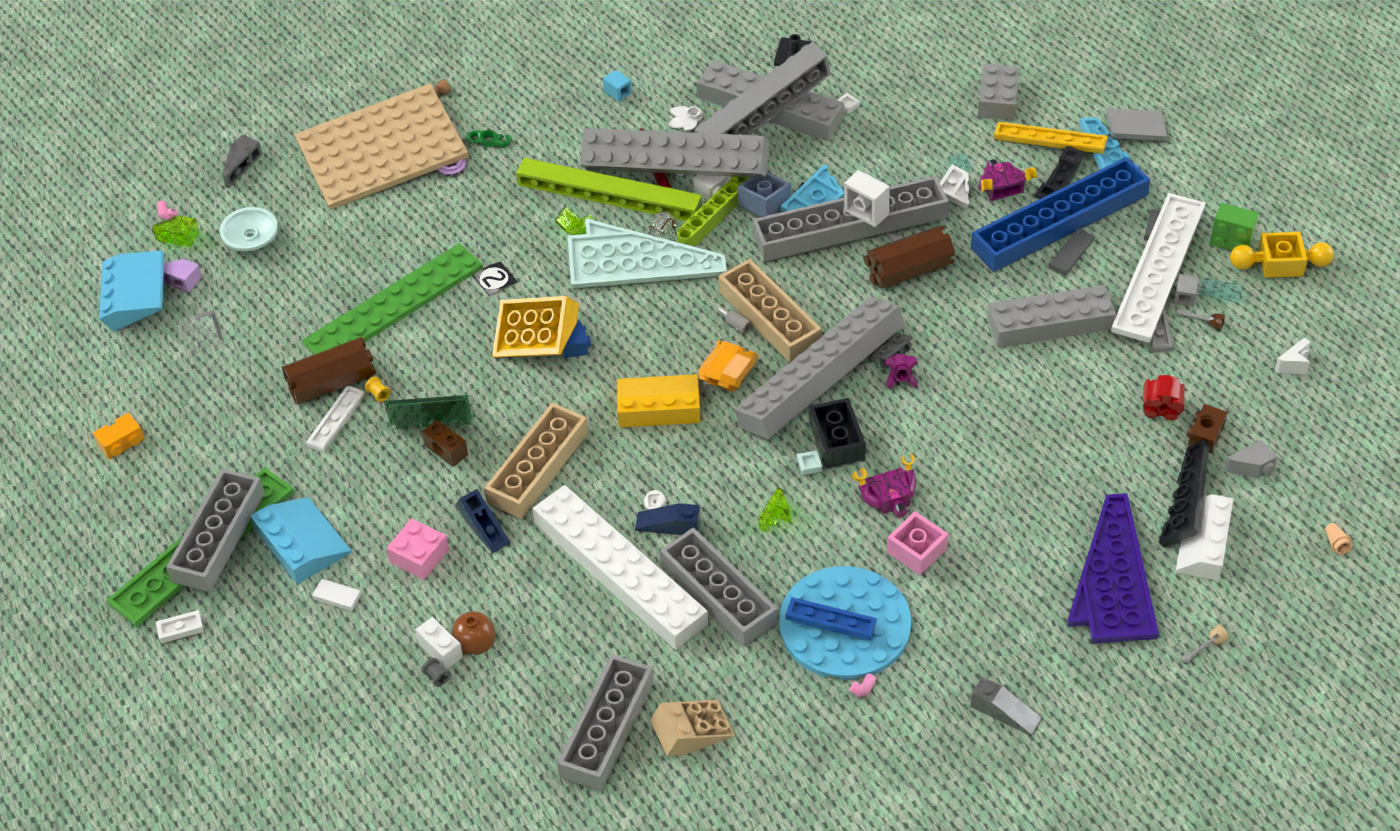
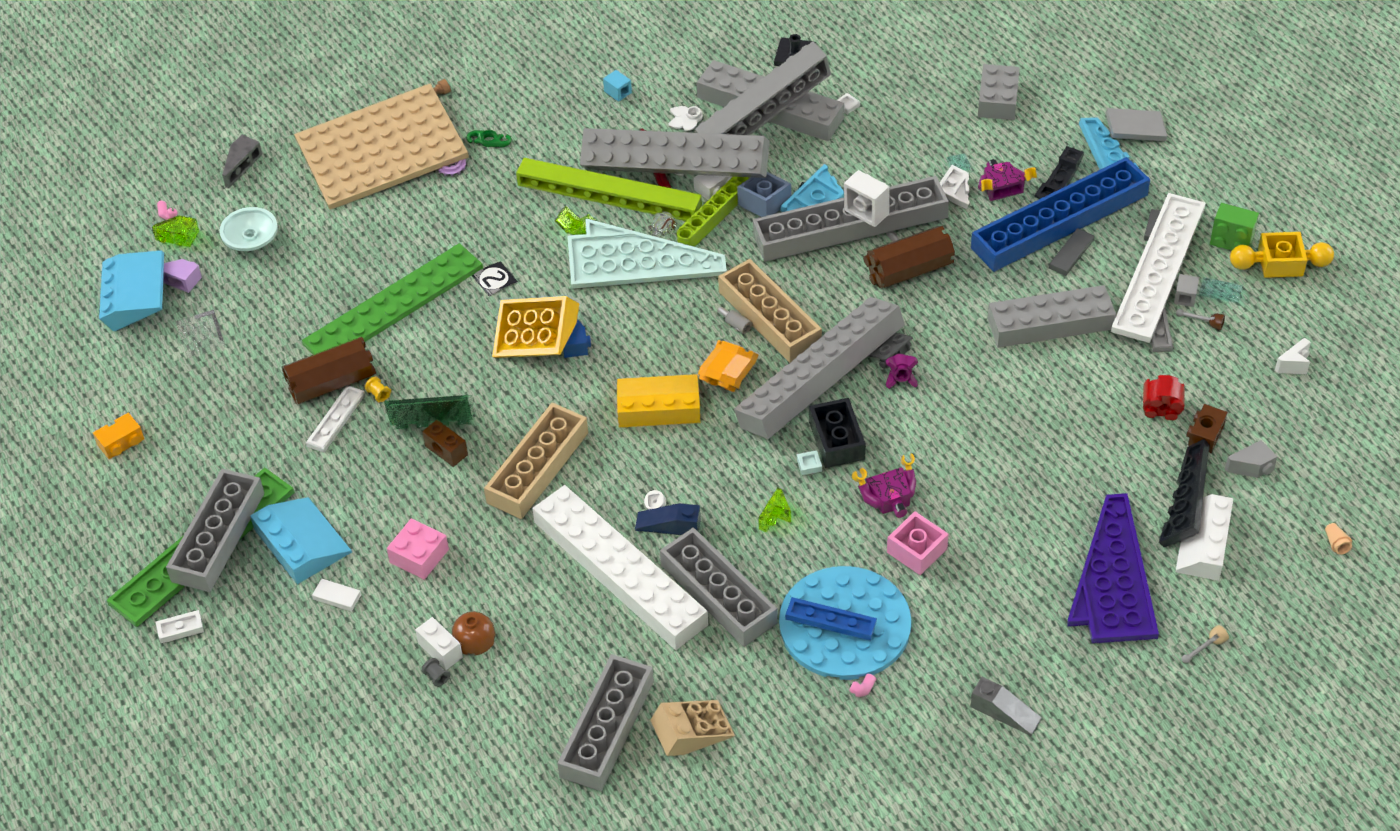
dark blue slope [455,489,510,553] -> none
yellow tile [994,122,1108,154] -> none

